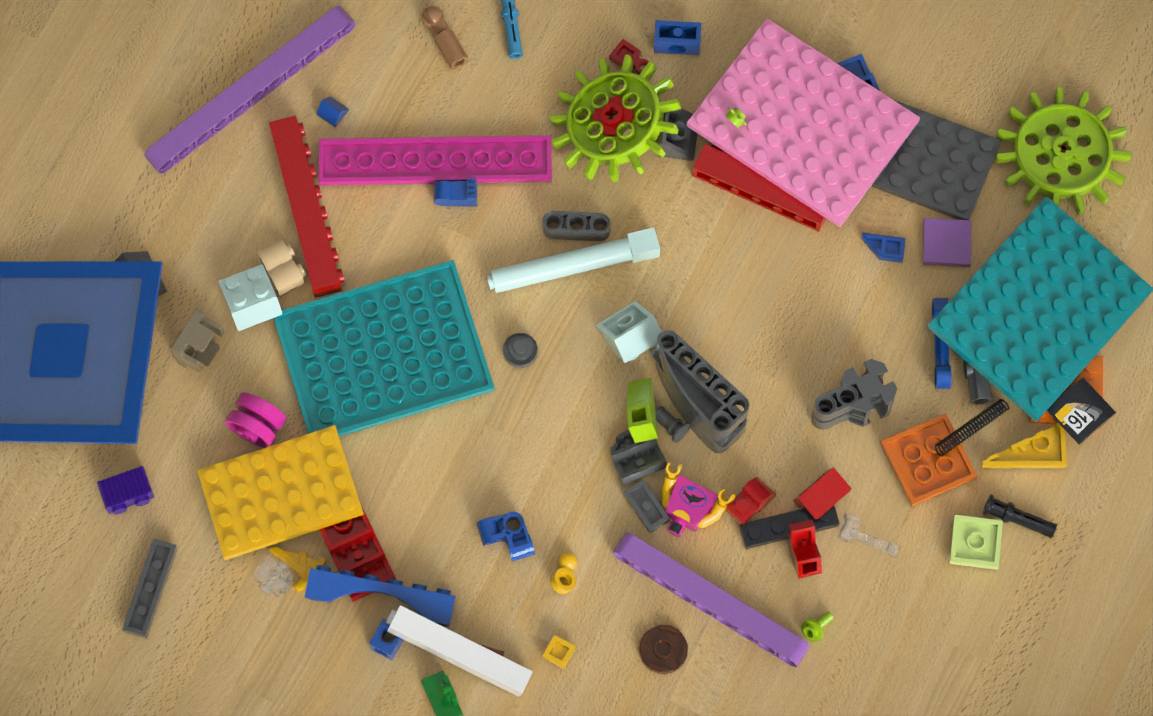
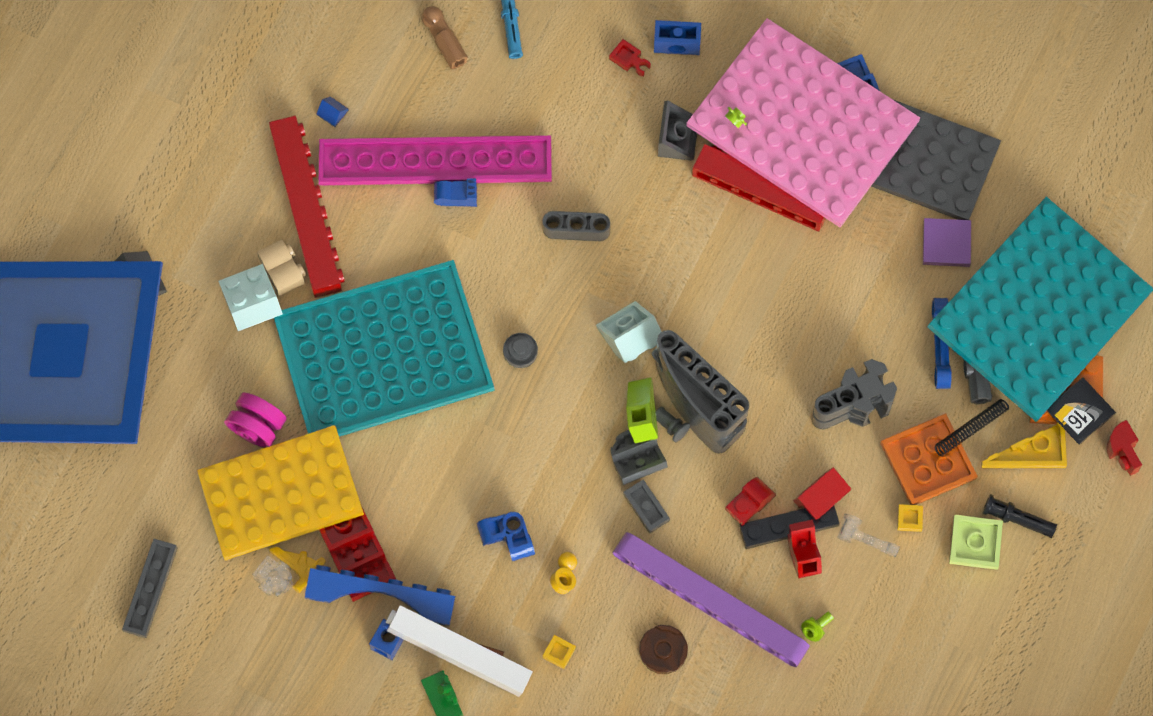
dark purple brick [97,466,154,515] -> none
medium lavender beam [144,6,356,174] -> none
dark tan panel [171,309,225,372] -> none
light aqua brick [487,227,660,293] -> none
lime gear [549,55,682,182] -> none
torso [661,460,735,537] -> none
blue tile [861,233,906,263] -> none
lime gear [995,86,1132,215] -> none
none -> yellow plate [897,504,923,532]
none -> red brick [1107,420,1142,476]

